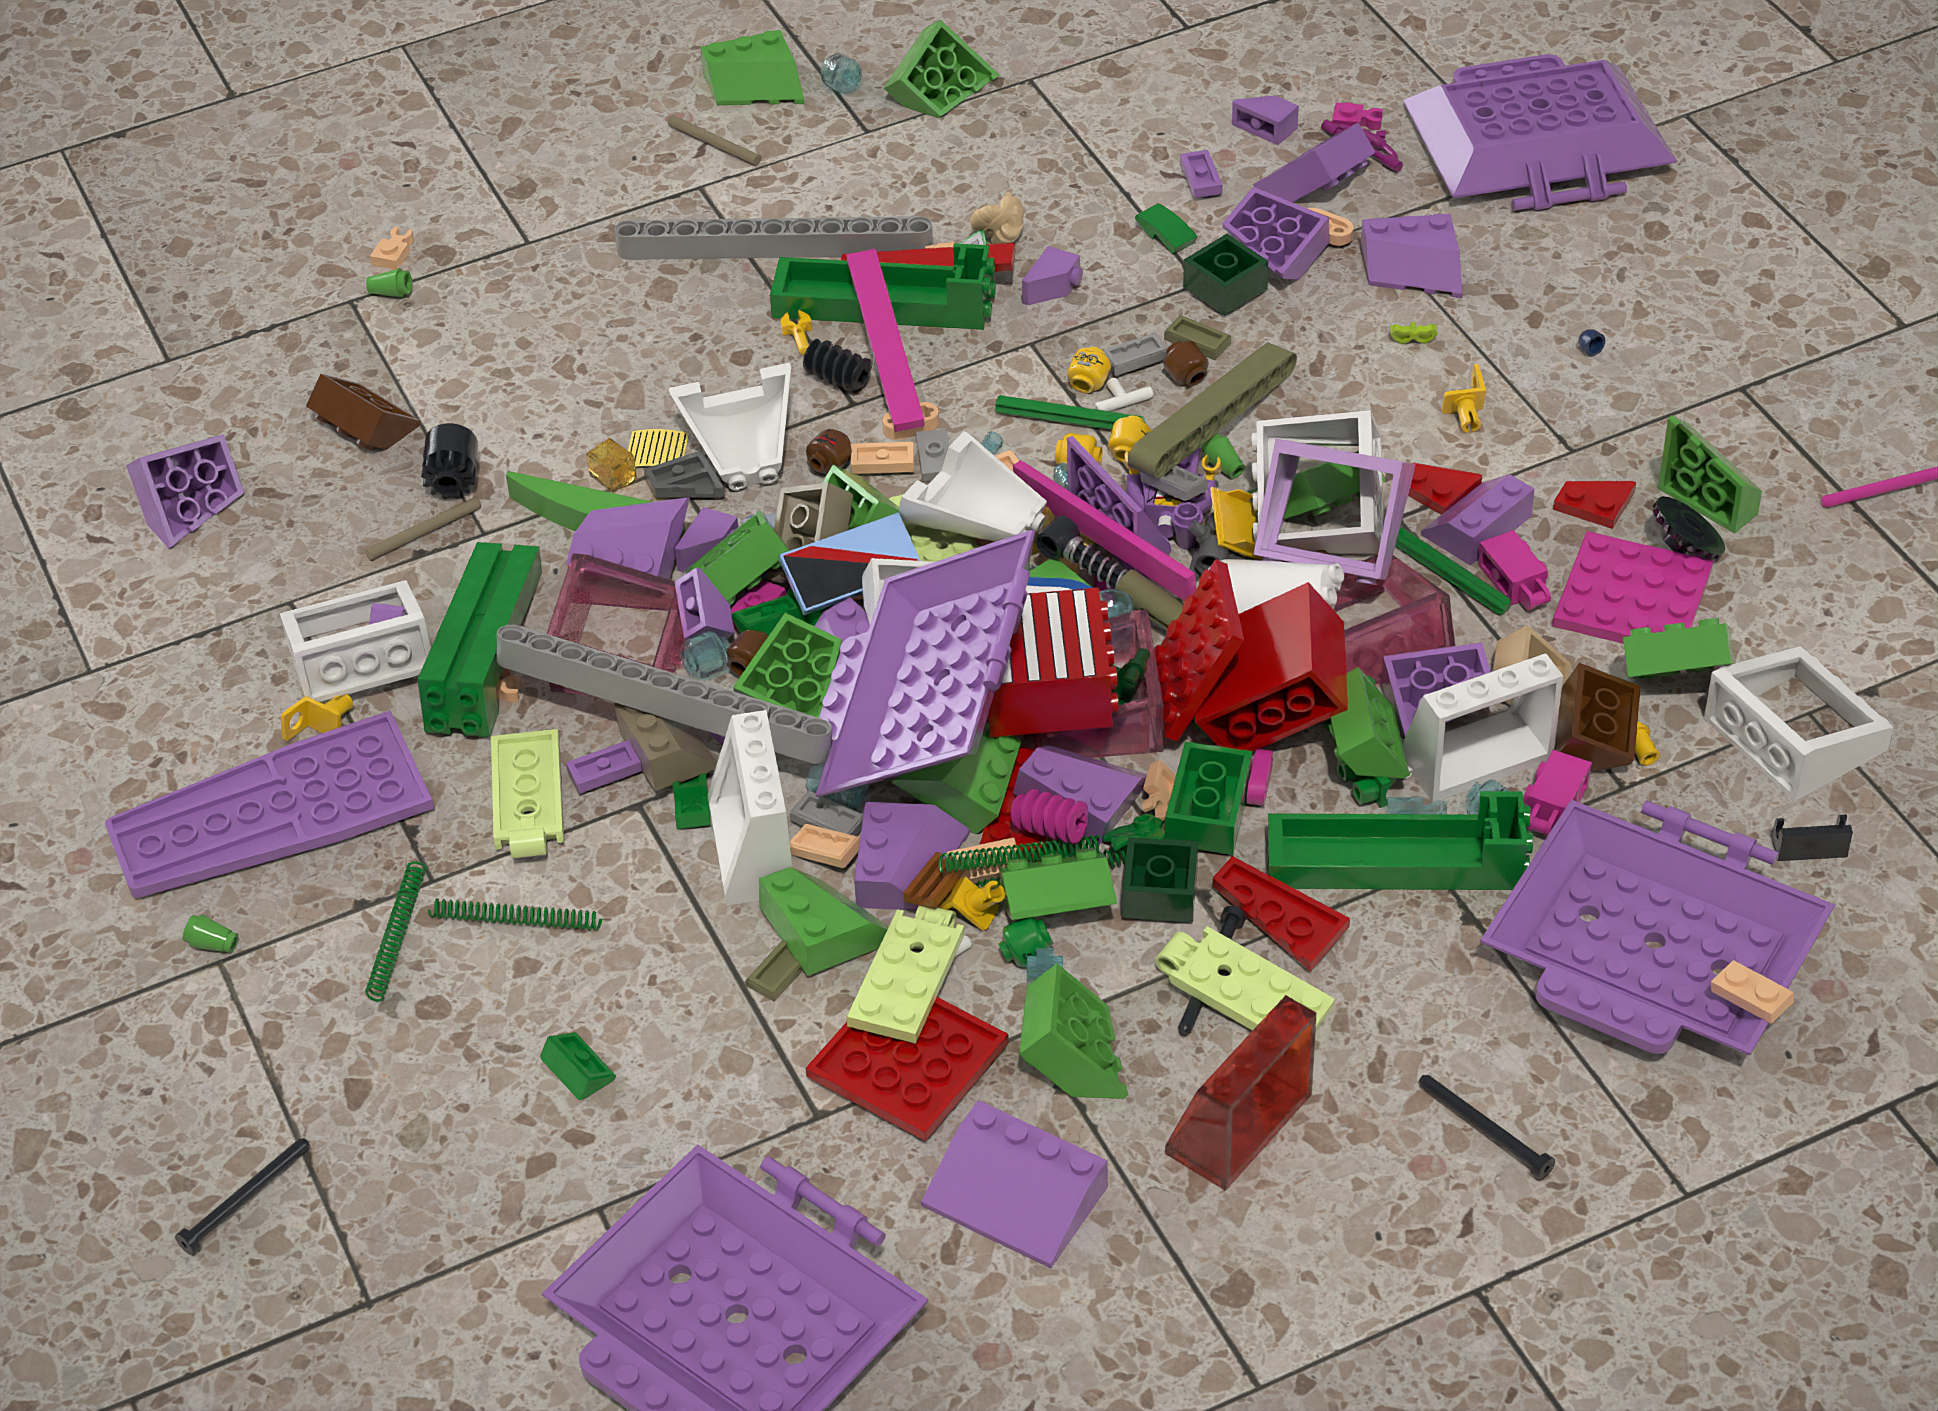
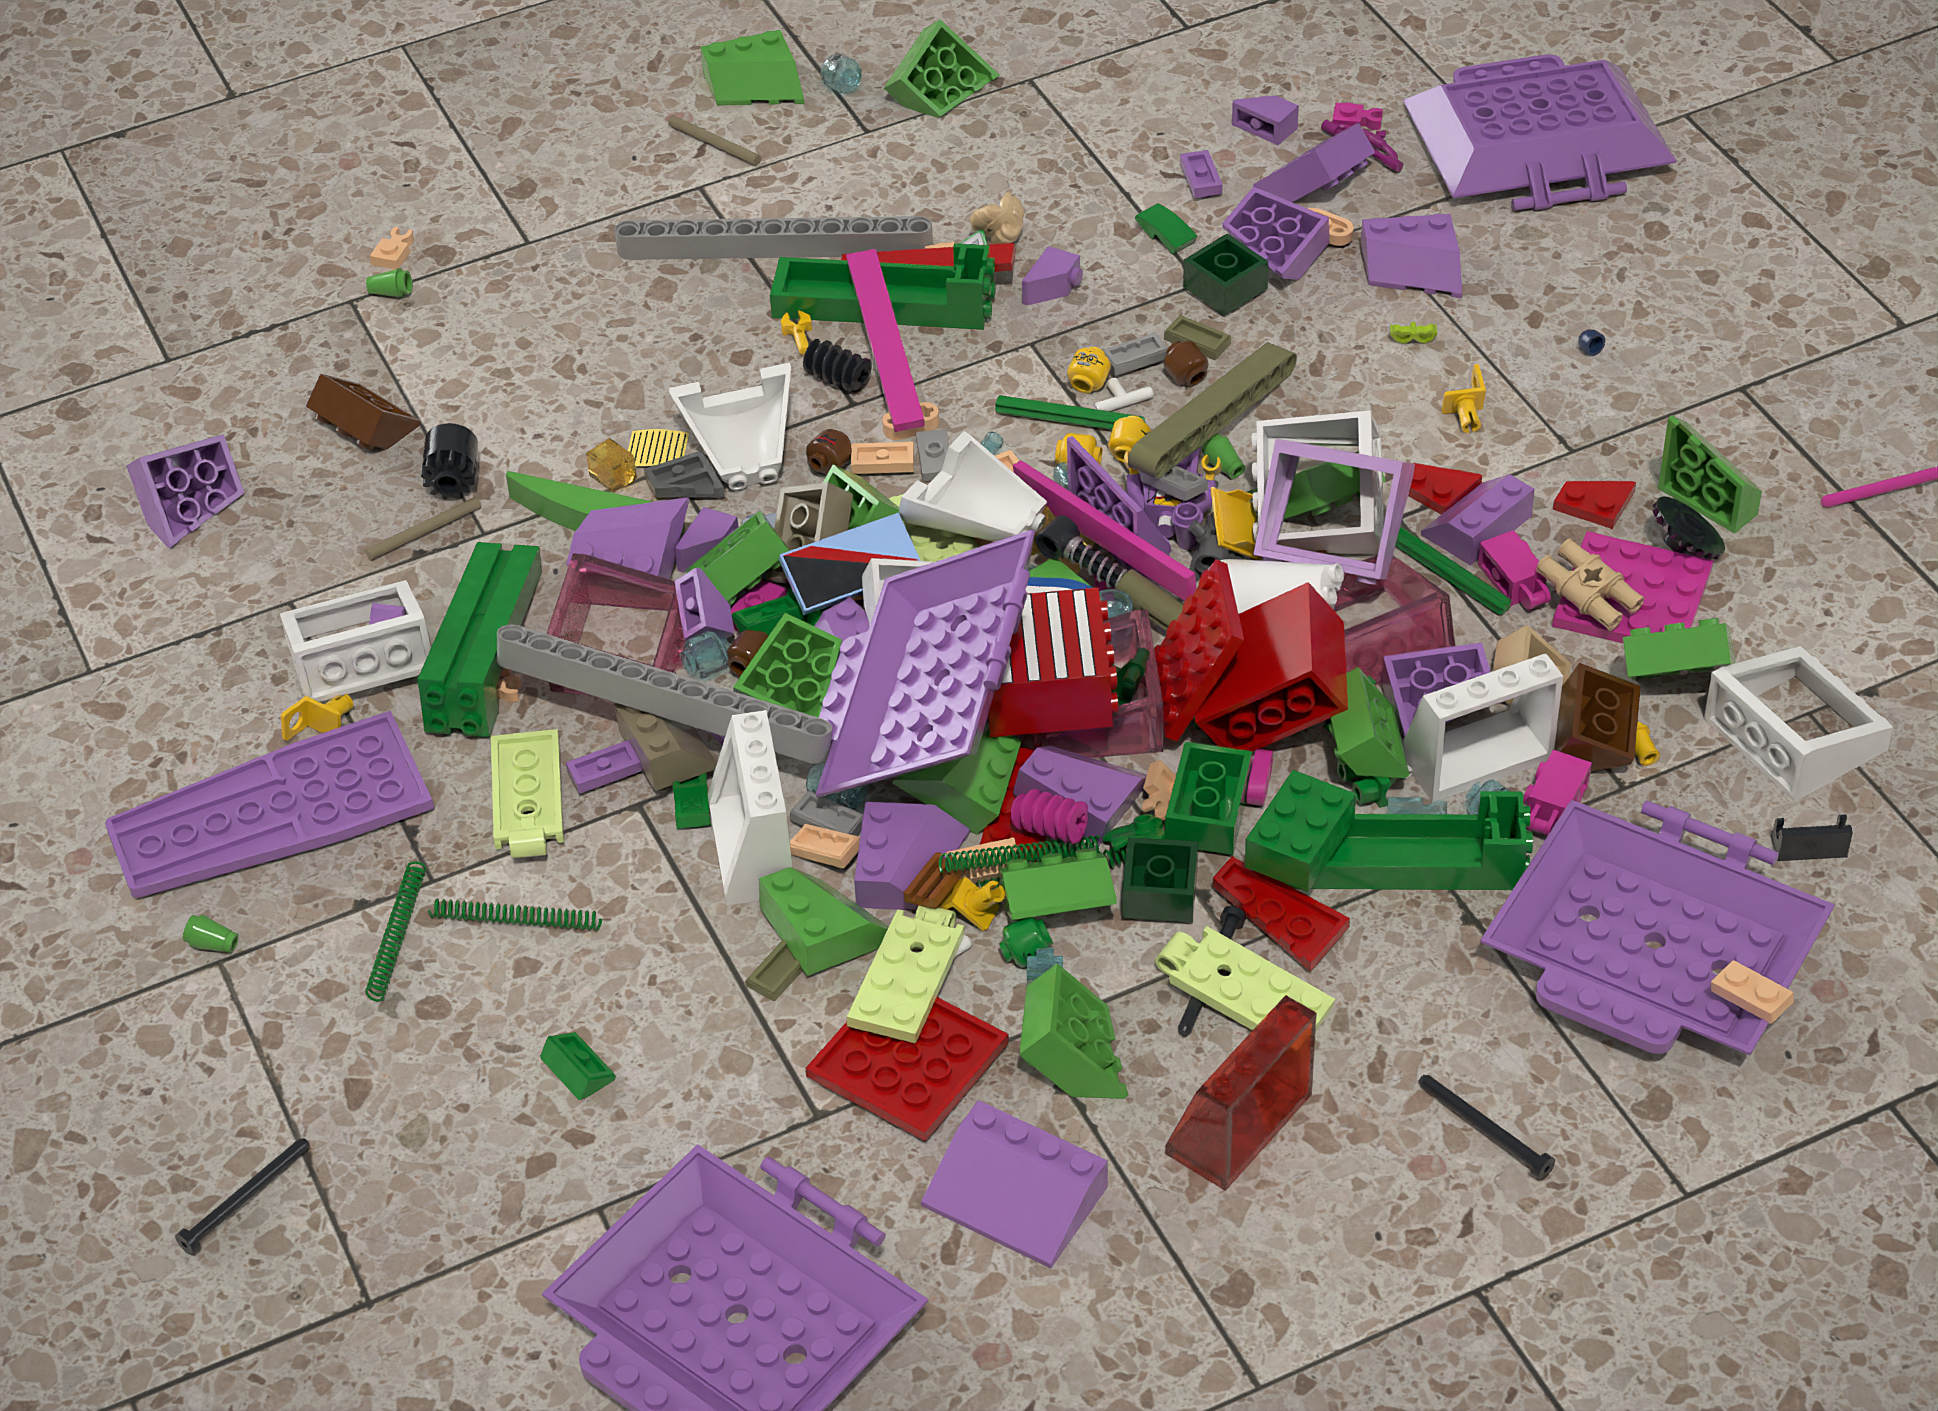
none -> green brick [1245,770,1356,892]
none -> tan pin [1536,538,1645,631]

